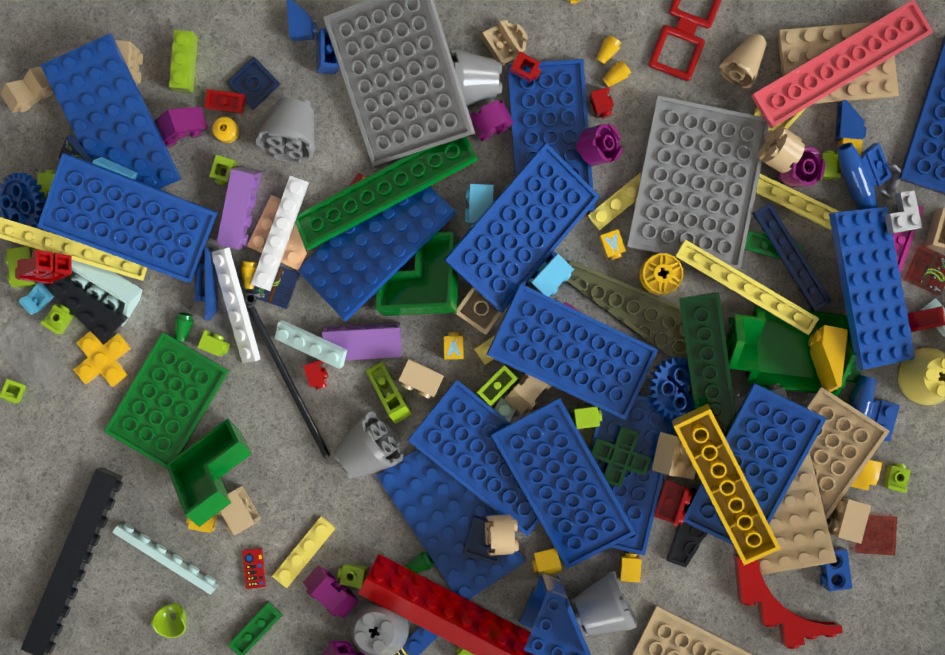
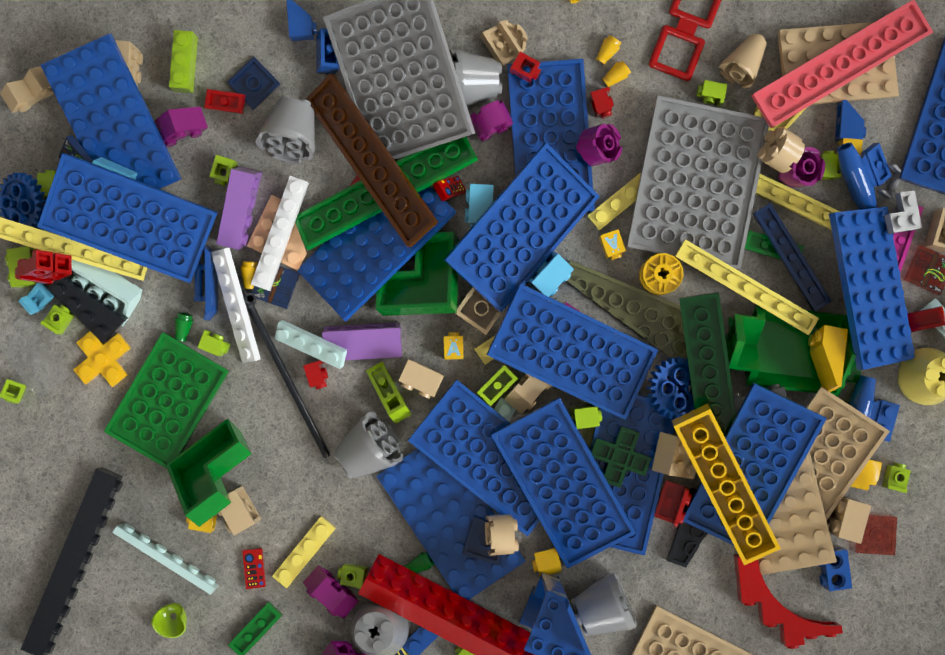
yellow head [212,117,239,144] -> none
yellow brick [618,552,642,583] -> none
none -> reddish brown plate [305,74,438,247]
none -> red tile [433,176,466,201]
none -> lime brick [696,80,728,107]

